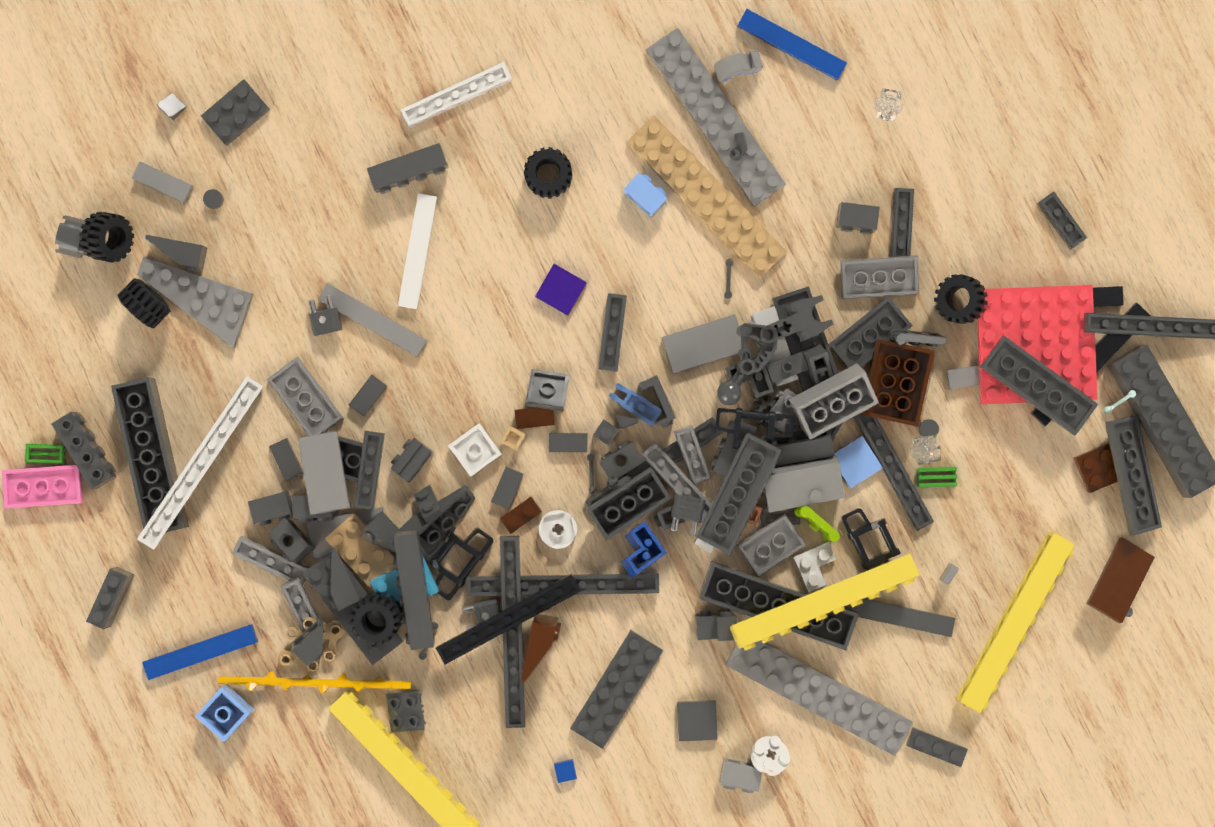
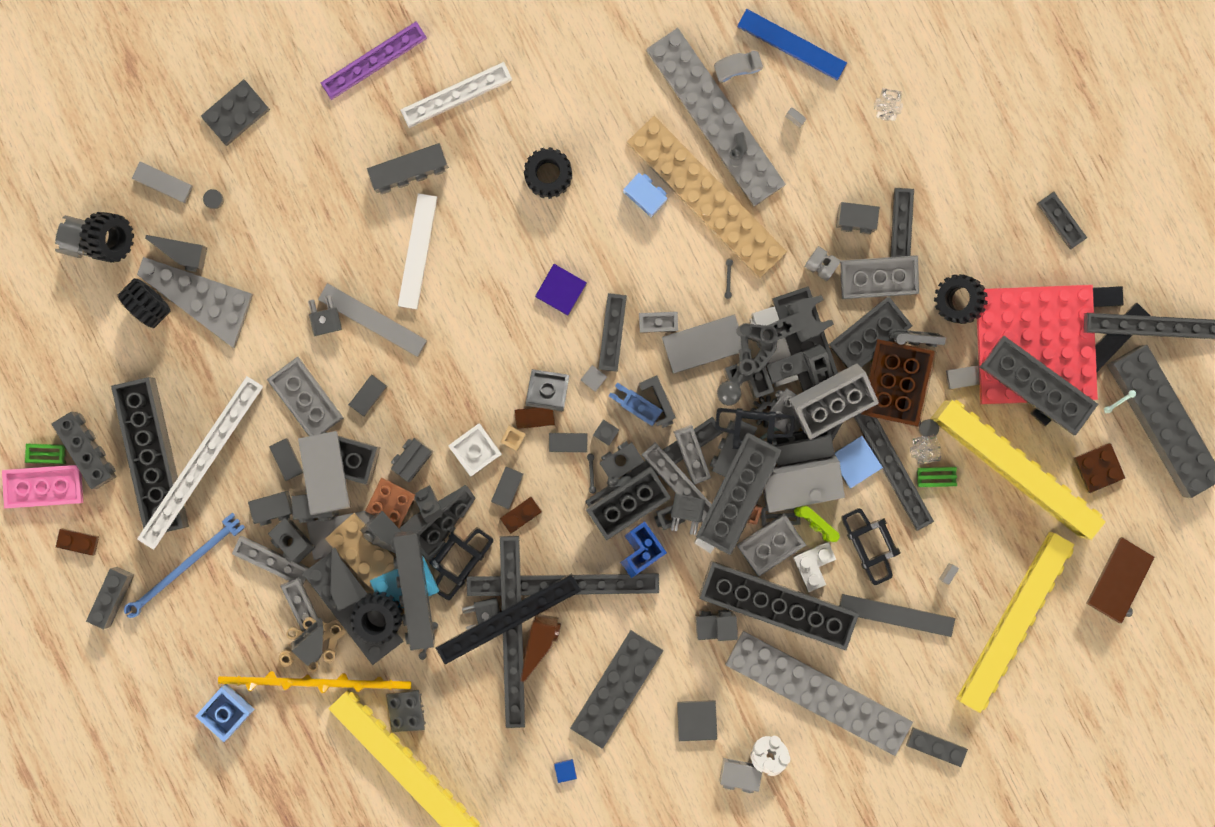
blue tile [142,624,259,680] -> none
slope [157,94,186,121] -> none
dark grey tile [354,431,385,510] -> none
white plate [539,510,577,549] -> none
dark grey slope [616,415,638,429] -> none
light yellow brick [730,554,919,651] -> none
dark grey plate [1105,415,1162,536] -> none
none -> reddish brown plate [56,528,99,556]
none -> medium blue hinge [124,513,245,618]
none -> medium lavender tile [321,21,427,100]
none -> nougat hinge [365,477,415,528]
none -> light grey tile [581,365,607,392]
none -> light grey plate [639,312,678,333]
none -> light grey tile [785,107,806,128]
none -> light grey wheel [804,246,841,281]
none -> light yellow brick [930,400,1106,540]

